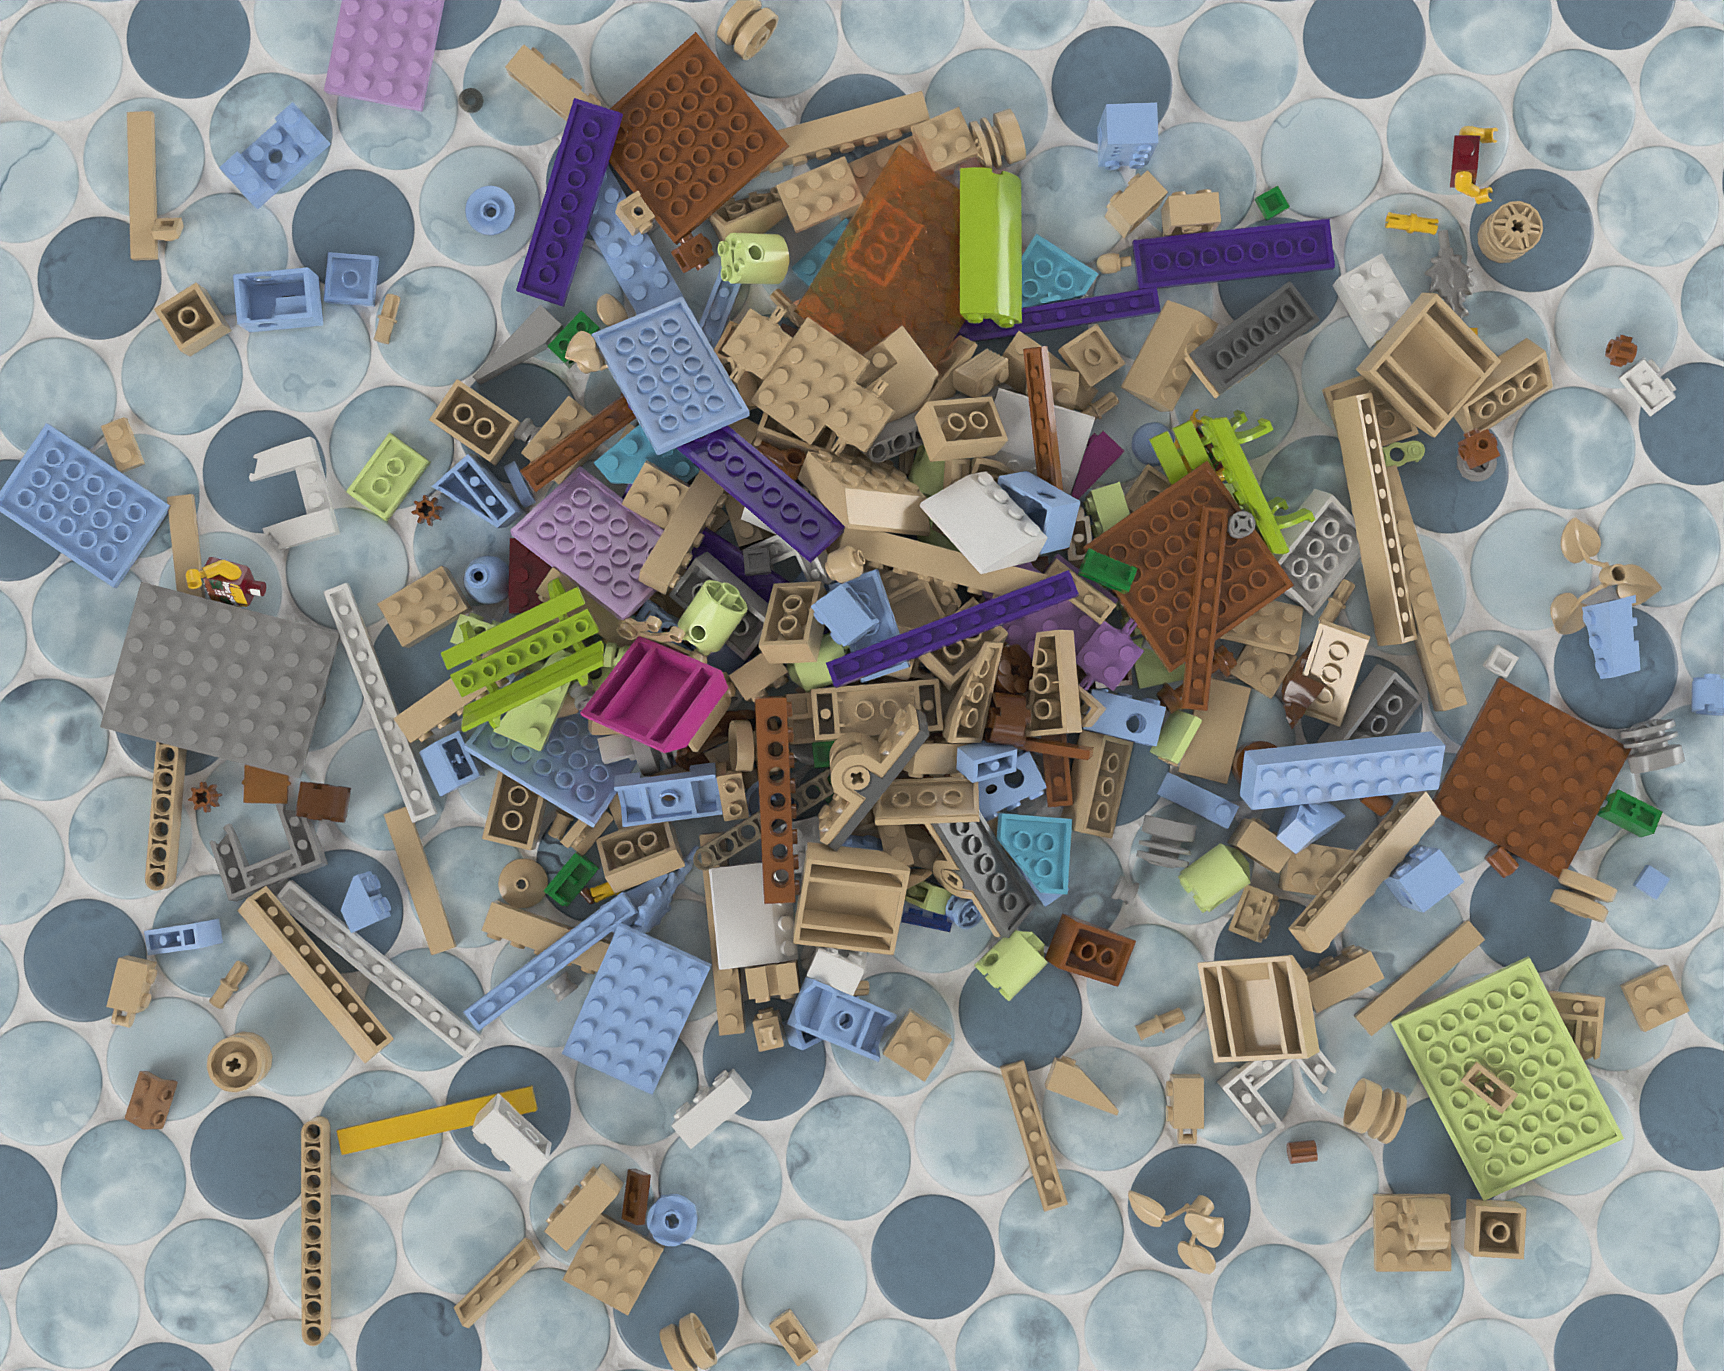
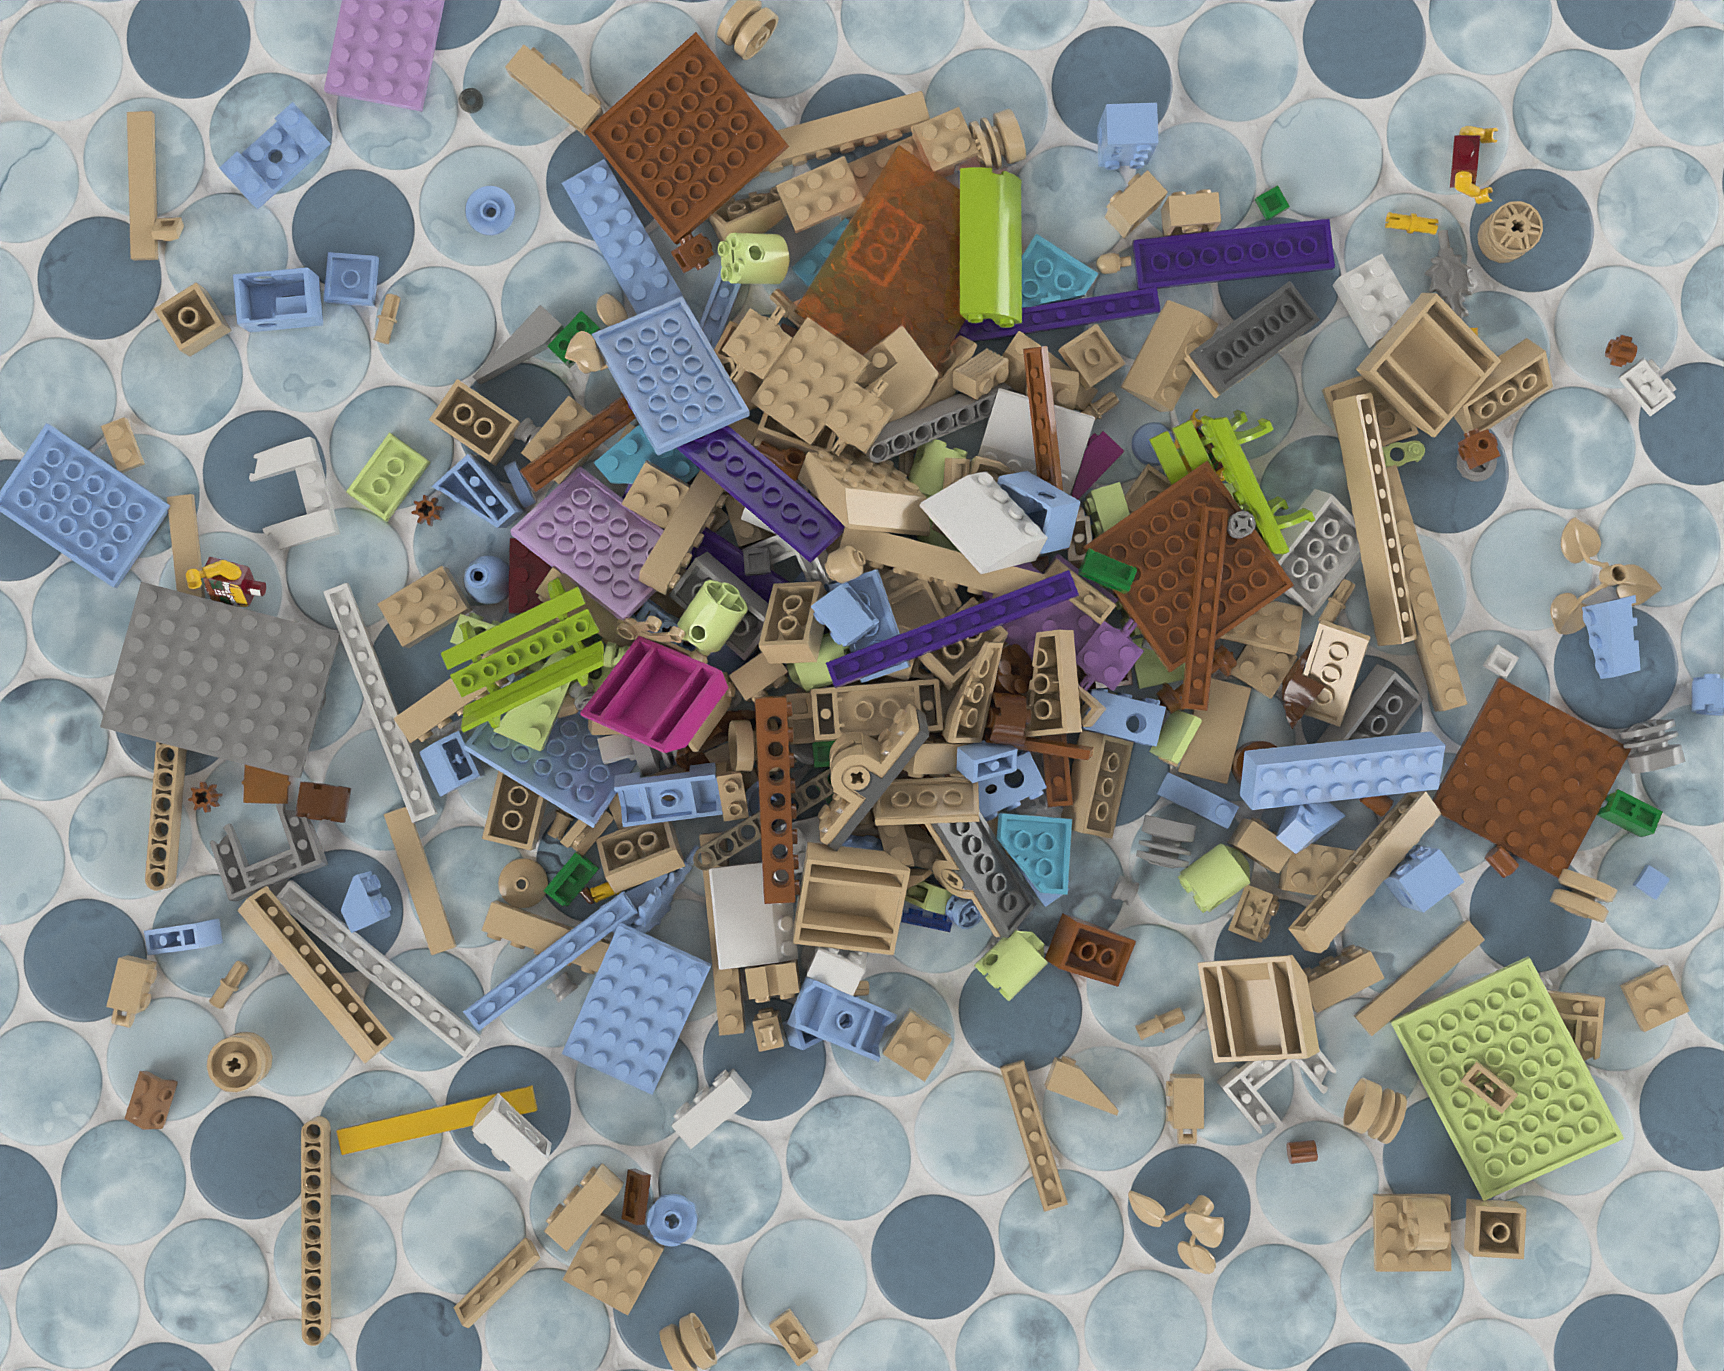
dark purple plate [516,98,623,307] -> none
tan brick [615,191,655,236] -> none
tan brick [914,396,1008,462] -> none

